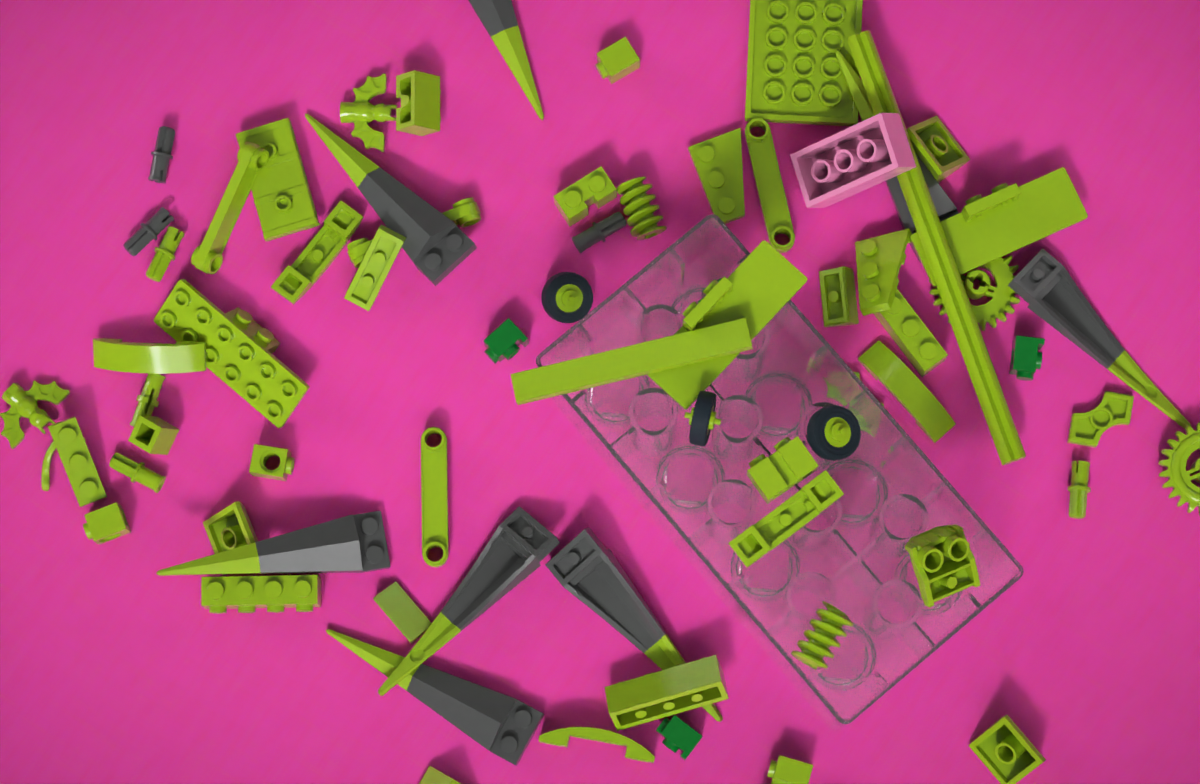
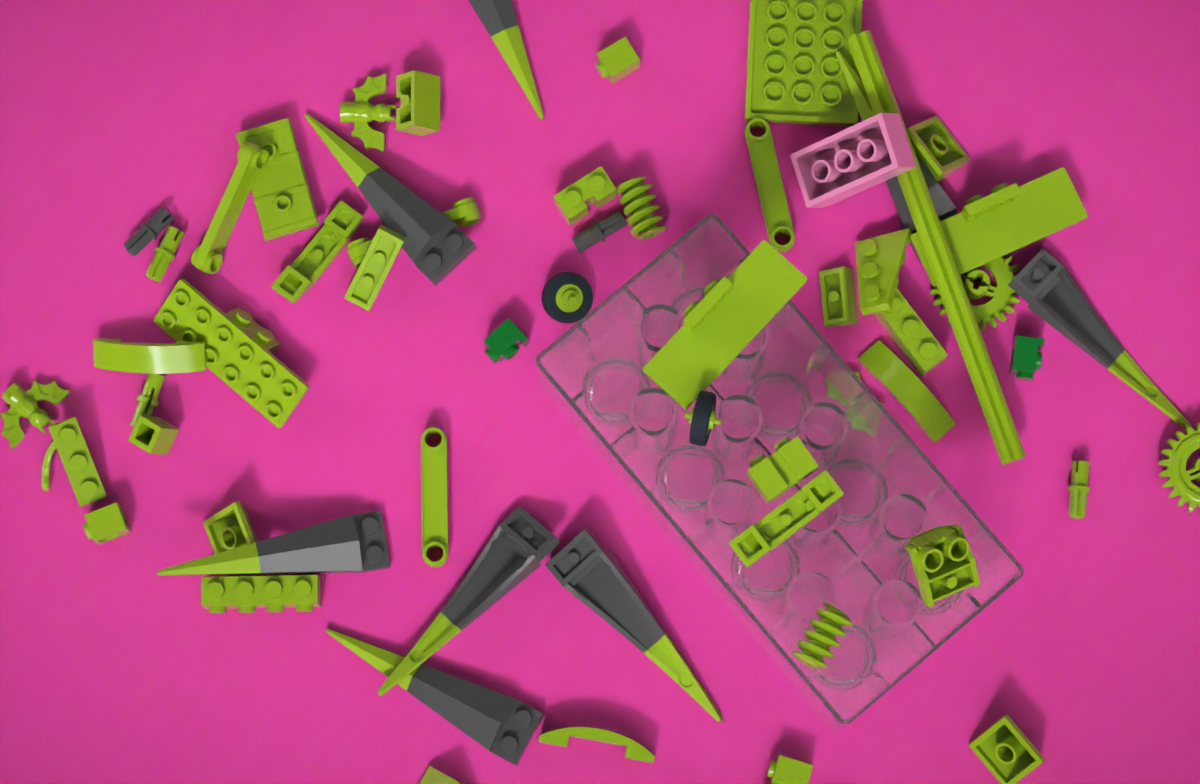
lime axle [109,452,166,493] -> none
dark grey axle [148,126,175,184] -> none
lime brick [249,444,295,481] -> none
lime slope [373,581,432,644] -> none
lime tile [510,318,753,405] -> none
lime brick [605,655,729,731] -> none
green brick [656,715,703,761] -> none
lime wing [688,128,745,227] -> none
black wheel [807,405,861,461] -> none
lime tile [1067,391,1134,448] -> none

